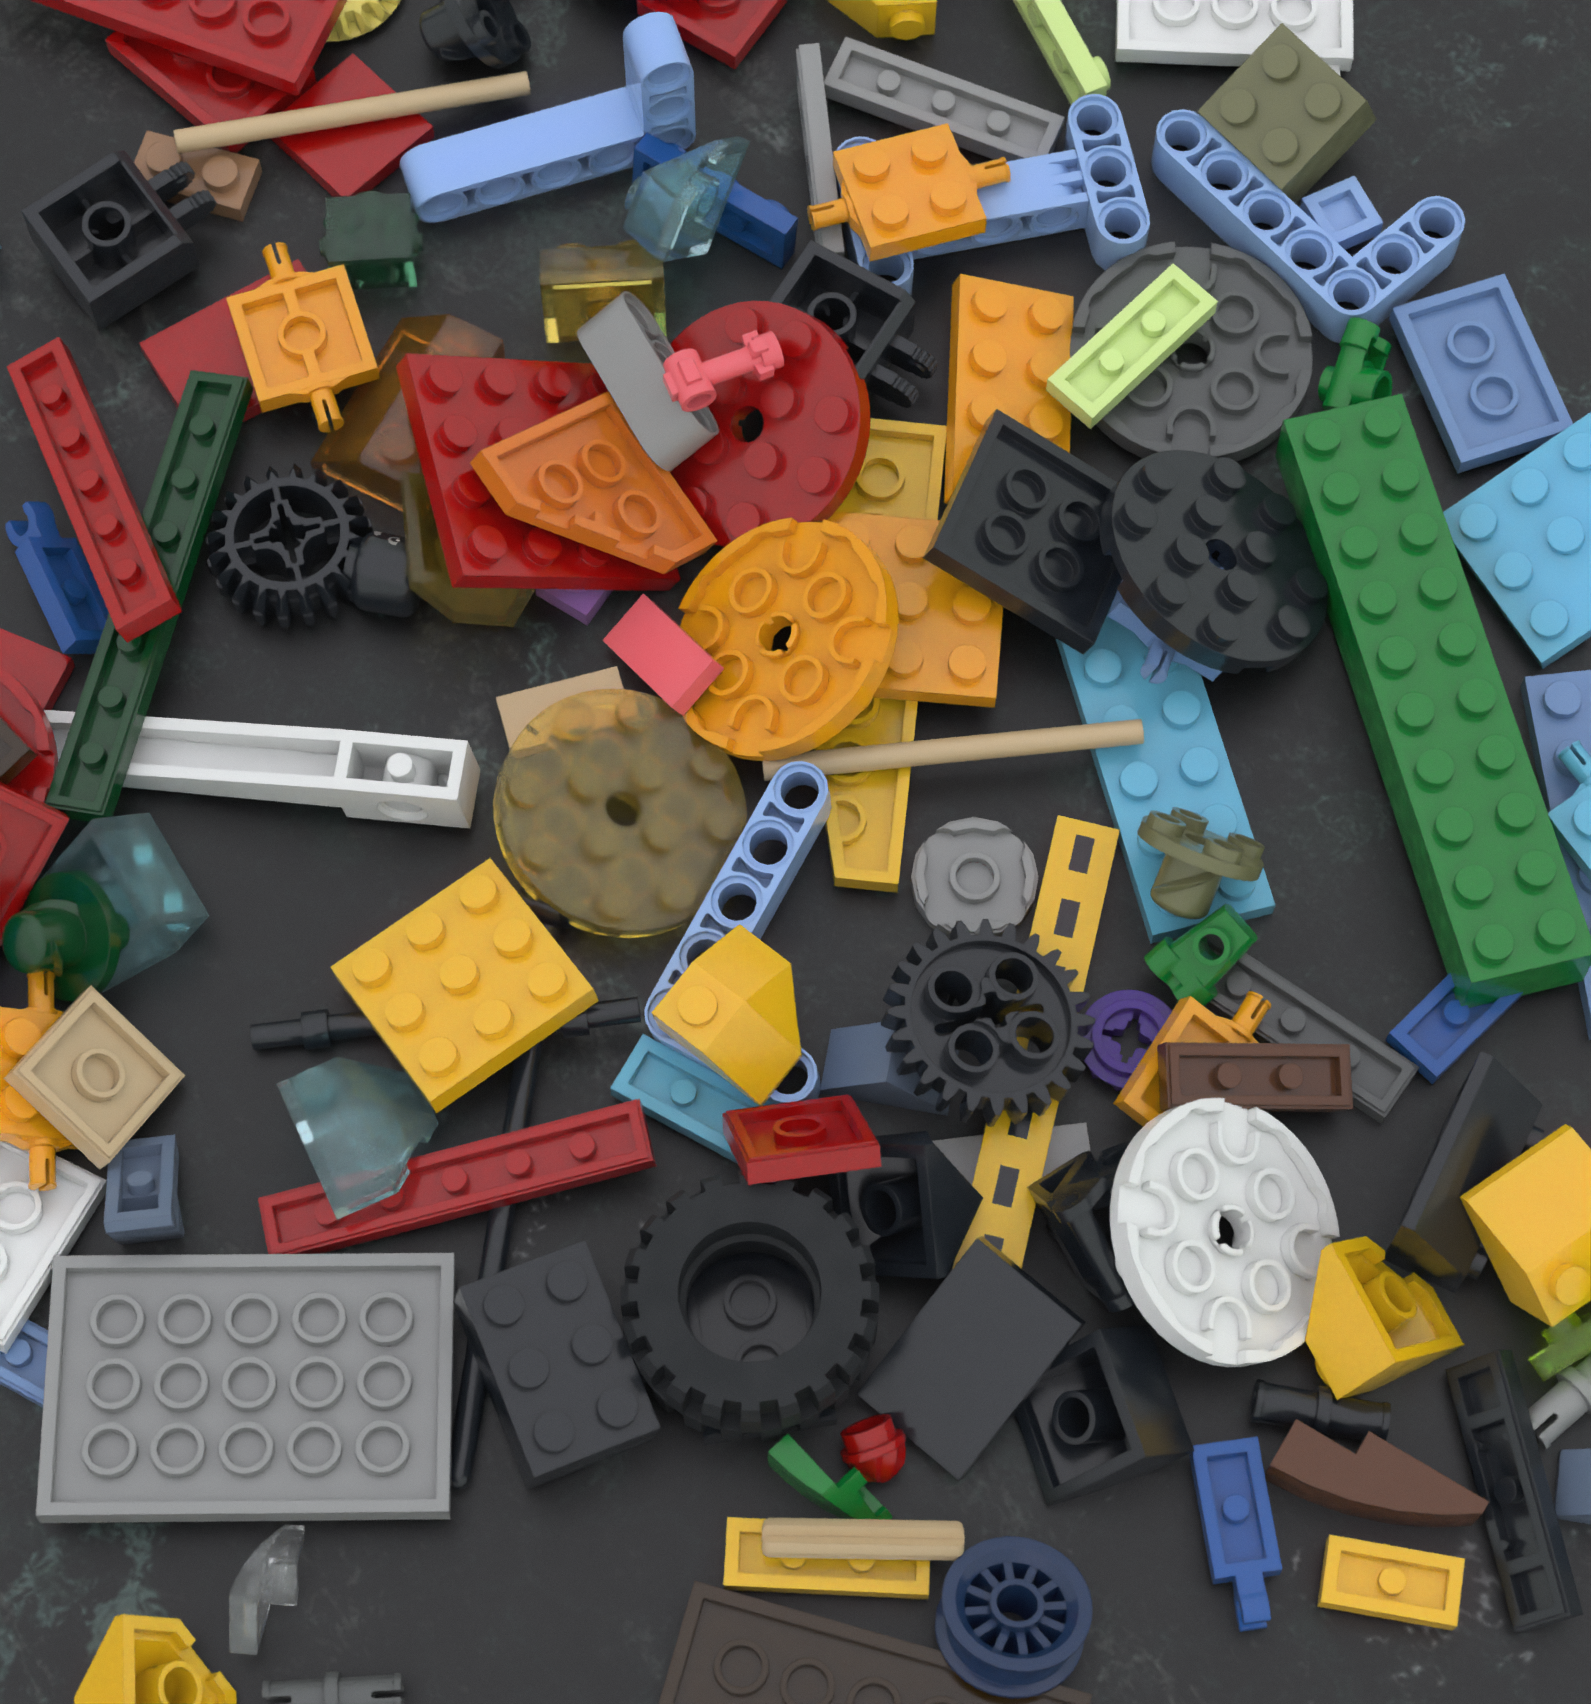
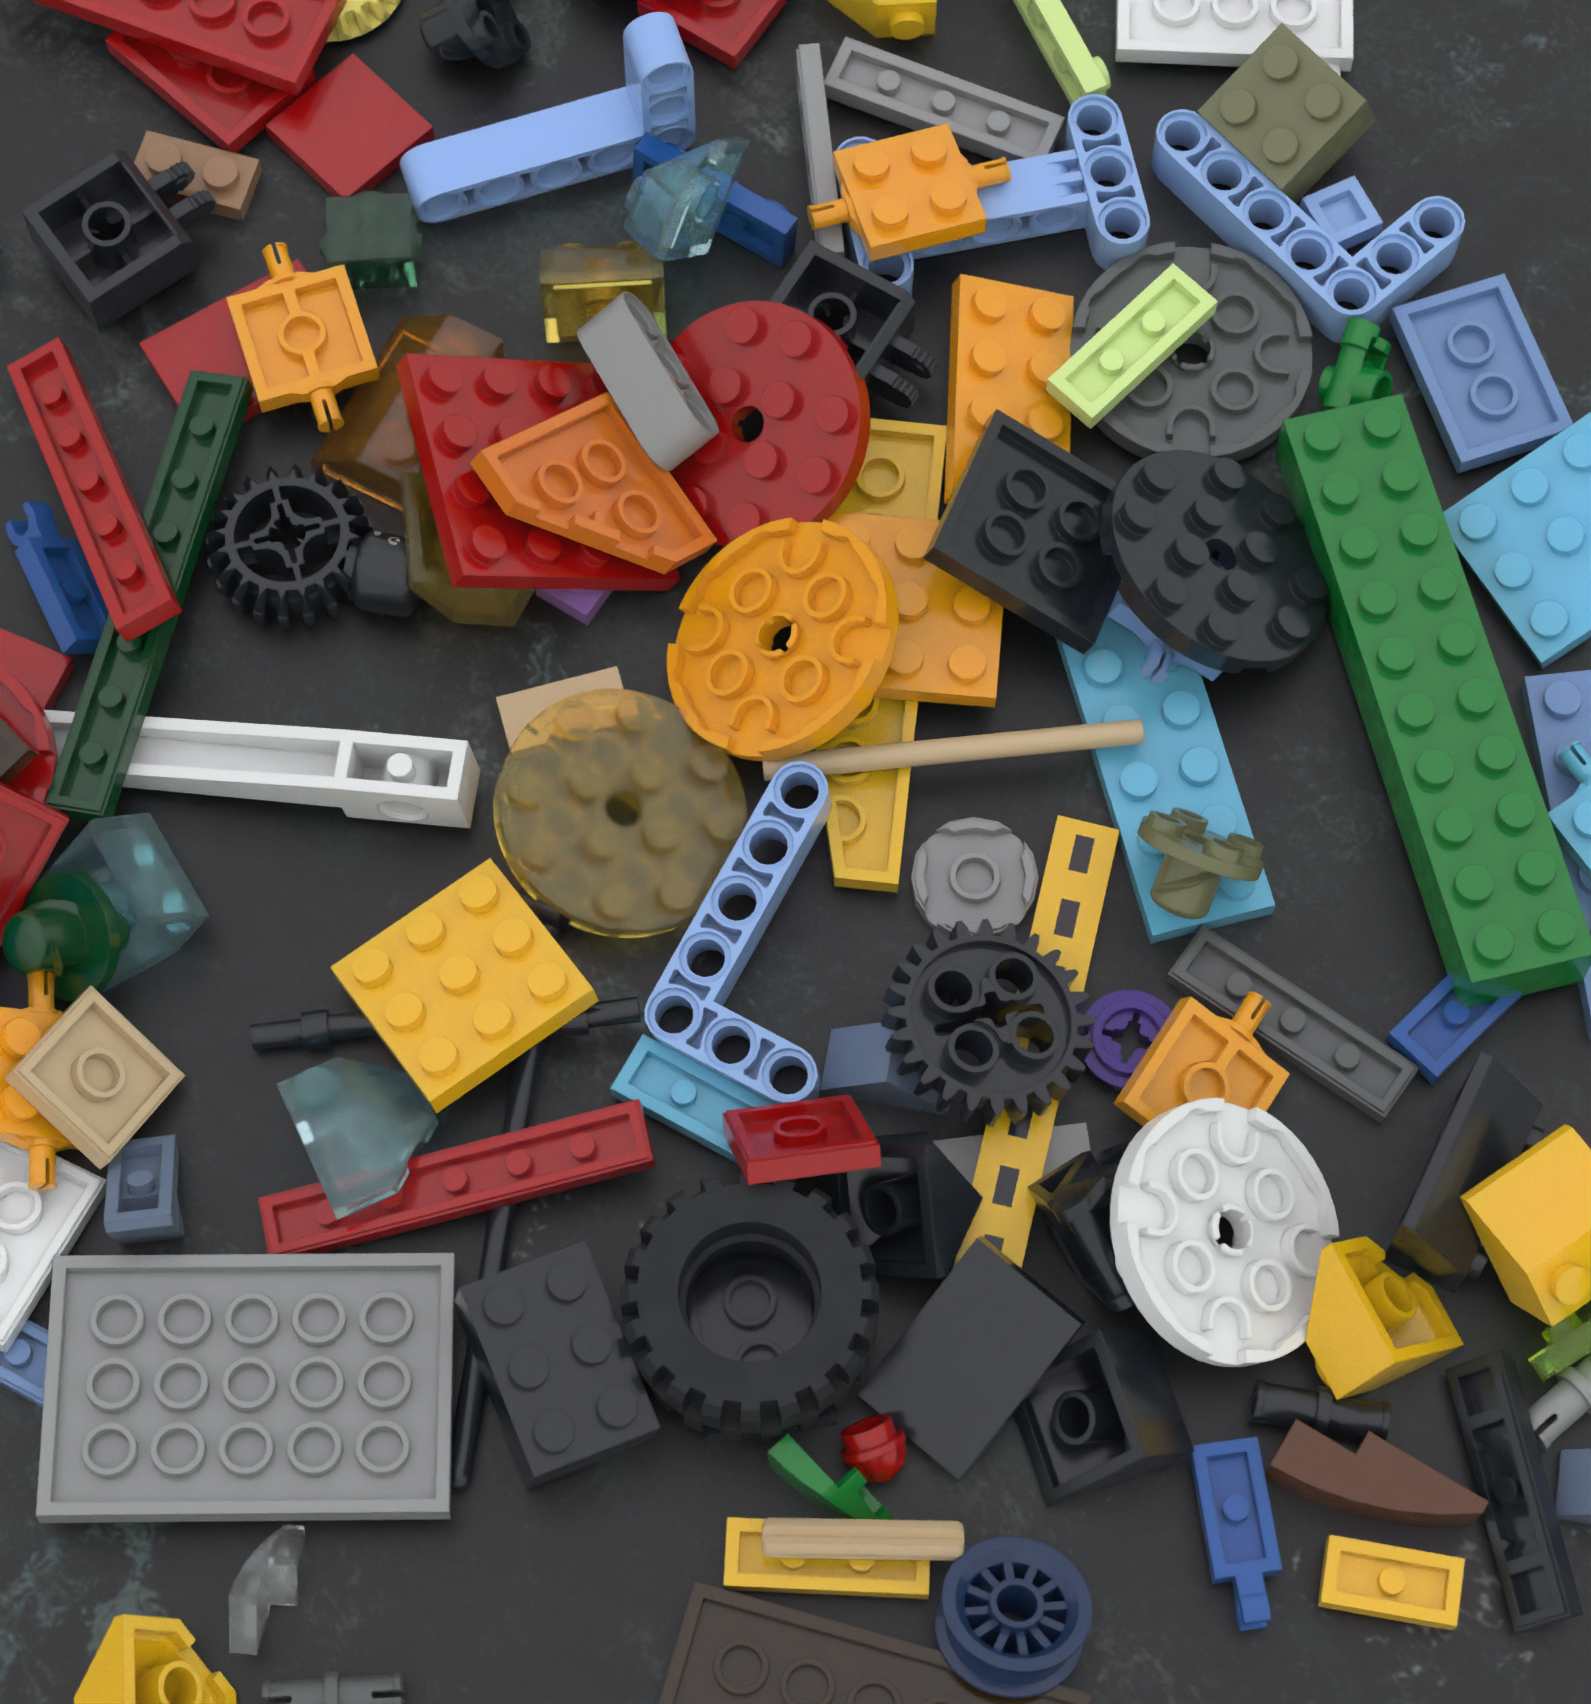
tan piece [173,71,530,154] -> none
coral tile [603,593,724,716] -> none
yellow slope [652,924,802,1106] -> none
coral bar [663,330,784,412] -> none
green plate [1144,904,1257,1007] -> none
reddish brown tile [1157,1042,1353,1112] -> none

